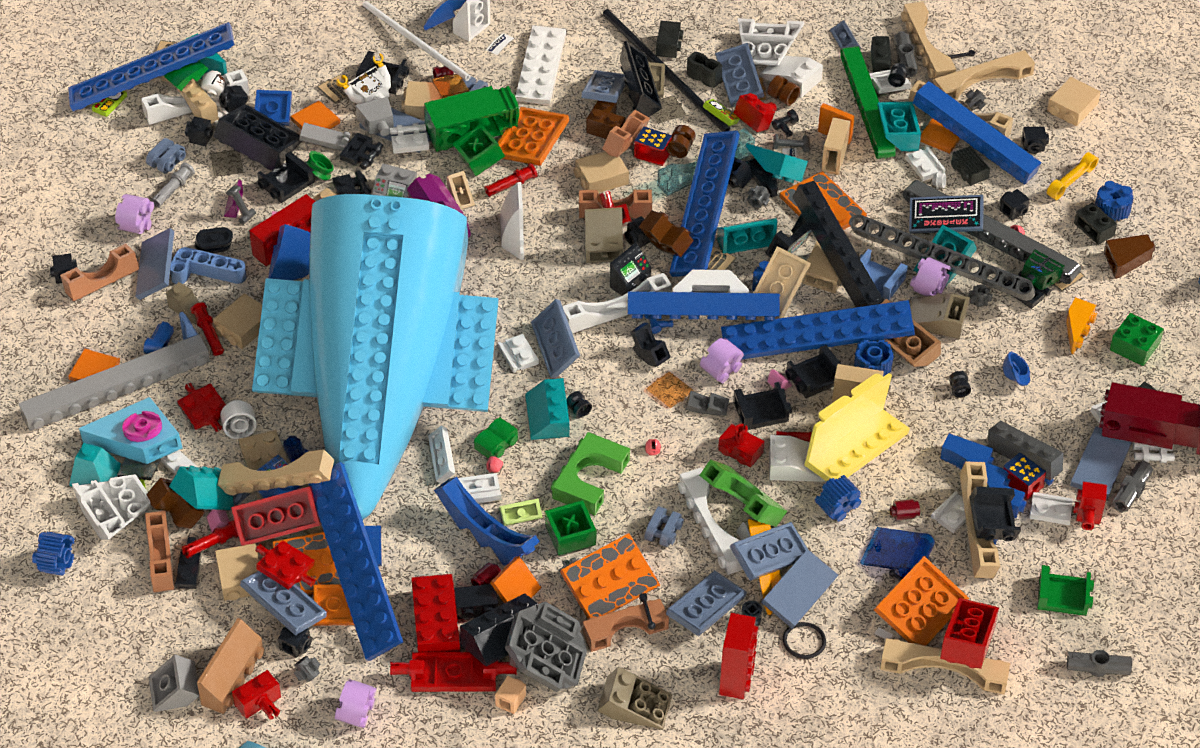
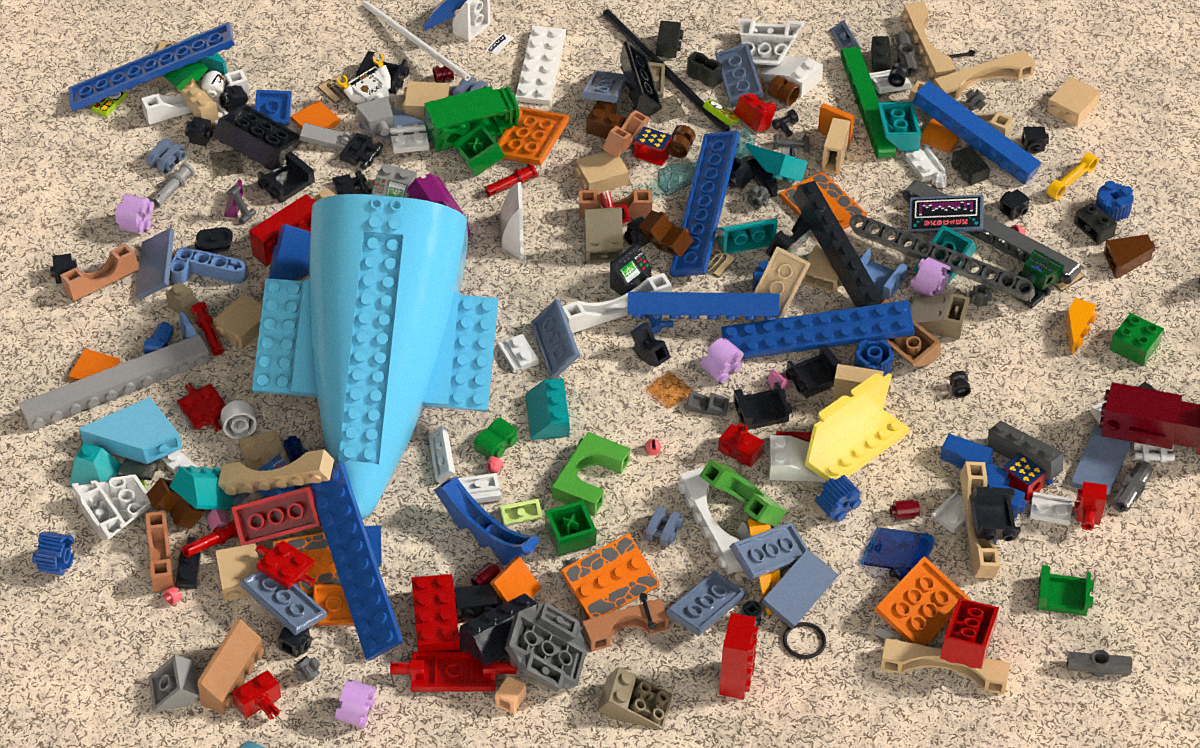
dark pink tile [122,411,162,442] -> none
green piece [305,151,334,181] -> none
clear orange piece [432,74,469,99] -> none
tan slope [447,171,475,210] -> none
black wheel [566,391,592,418] -> none
white wedge [673,269,749,293] -> none
blue piece [1002,351,1030,386] -> none
none -> coral hinge [164,587,182,605]

